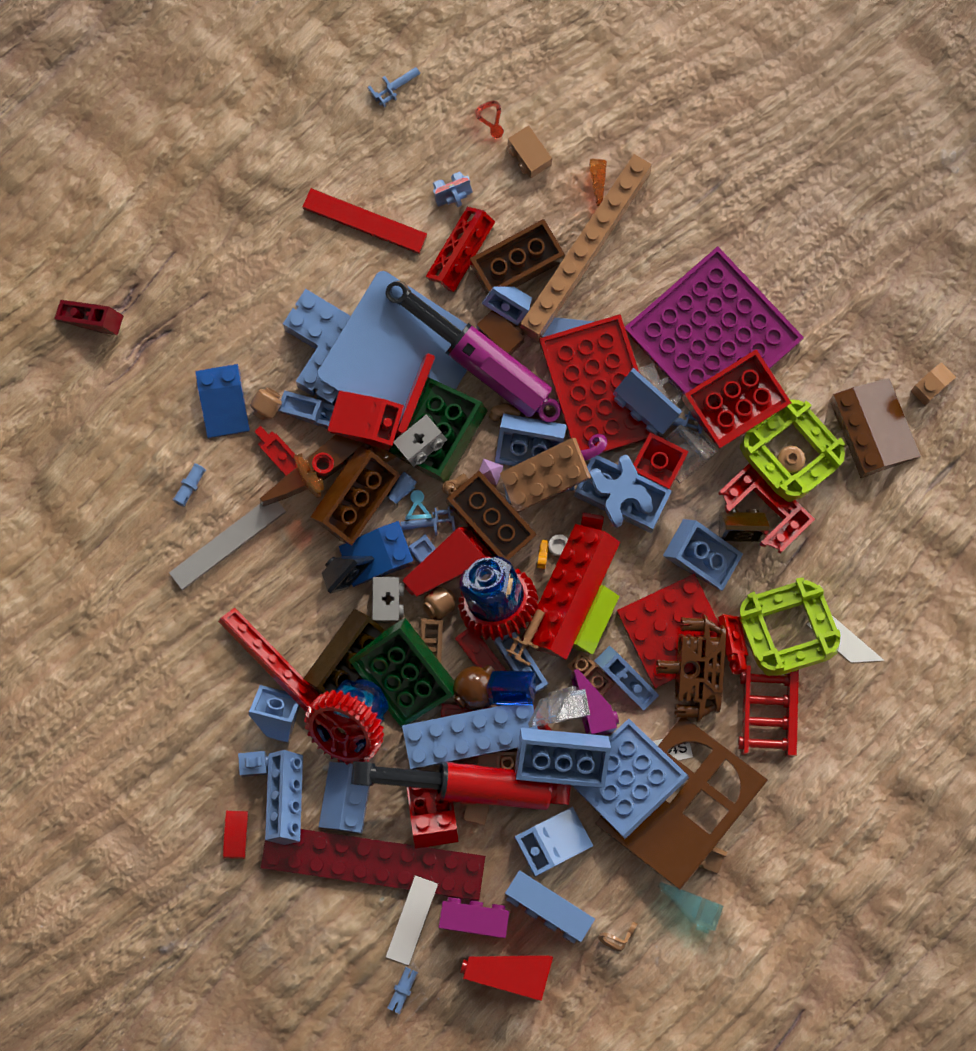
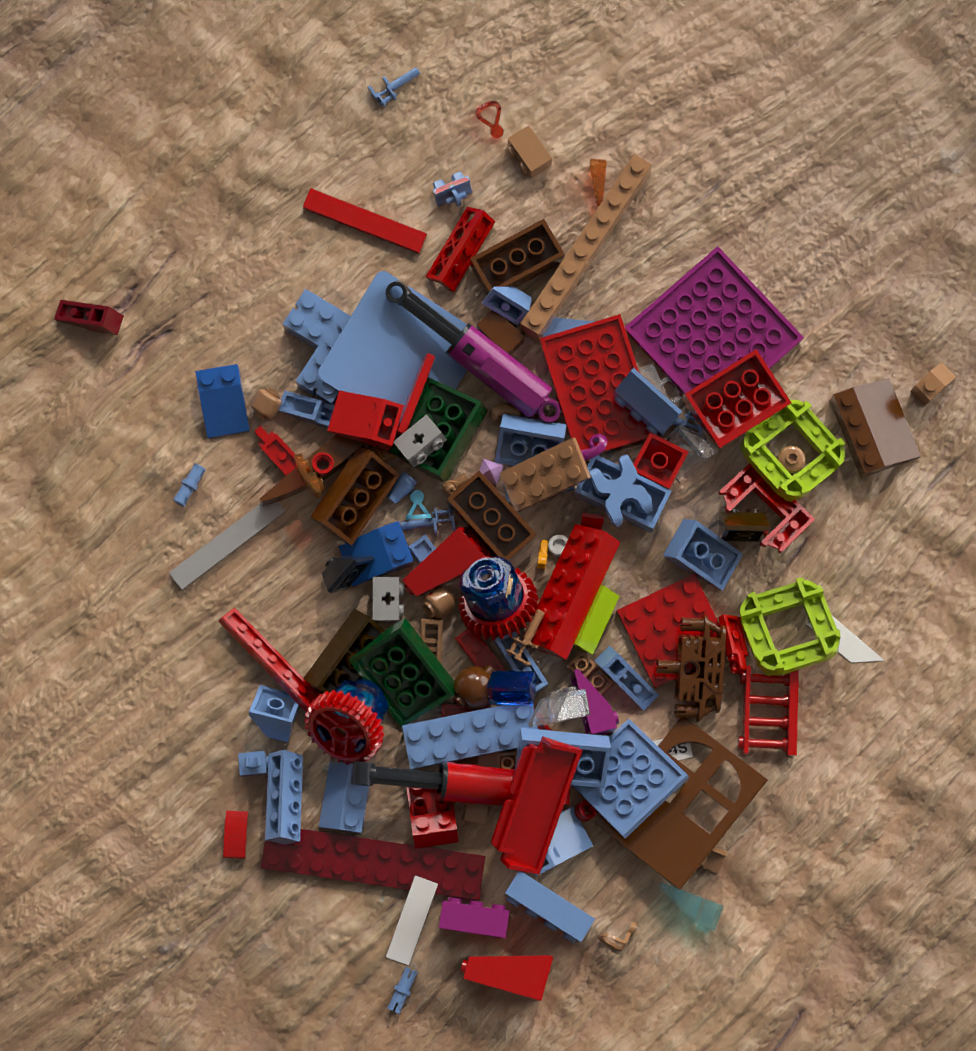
none -> red slope [491,736,583,875]
none -> red bush [574,800,597,822]

